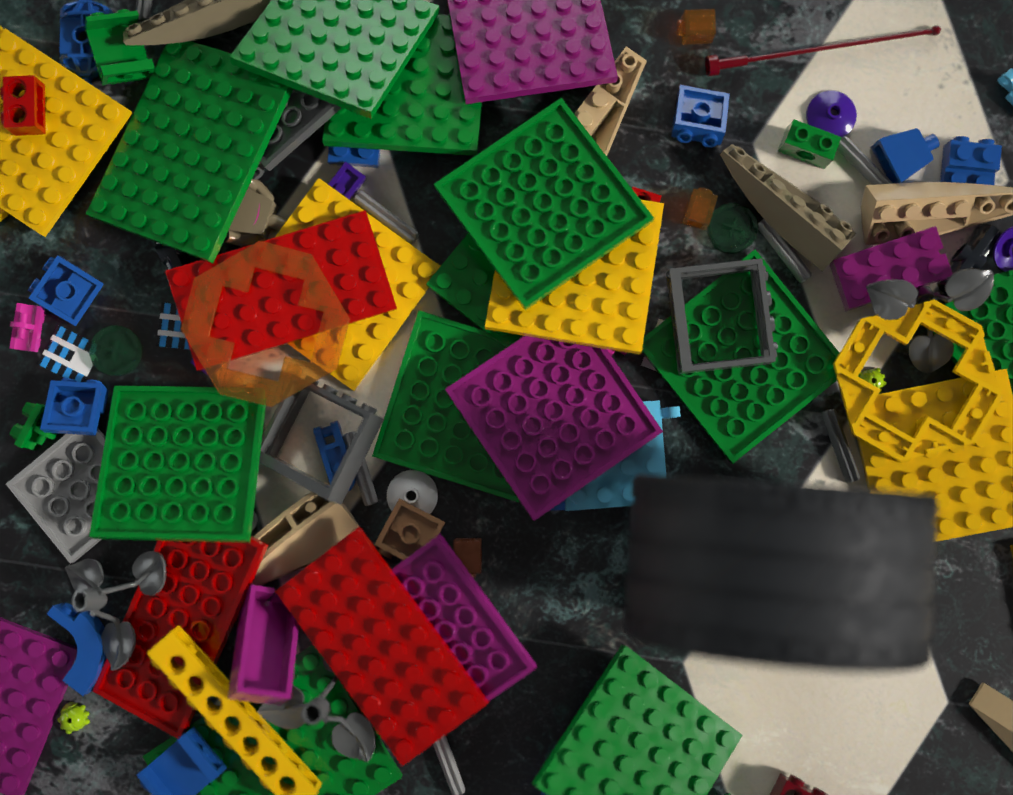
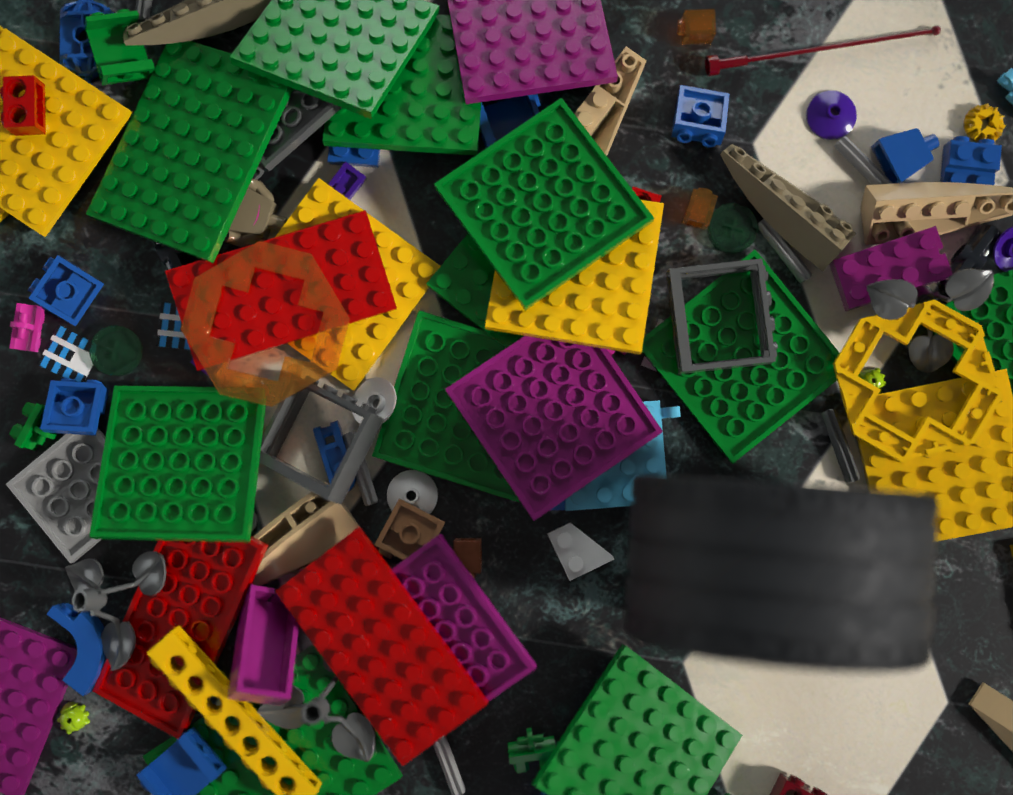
light grey axle [353,191,419,244] -> none
green brick [777,119,842,169] -> none
none -> white dish [352,377,397,424]
none -> blue panel [479,94,540,148]
none -> green hips [508,728,555,773]
none -> white wing [547,523,614,581]
none -> yellow gear [964,104,1006,143]

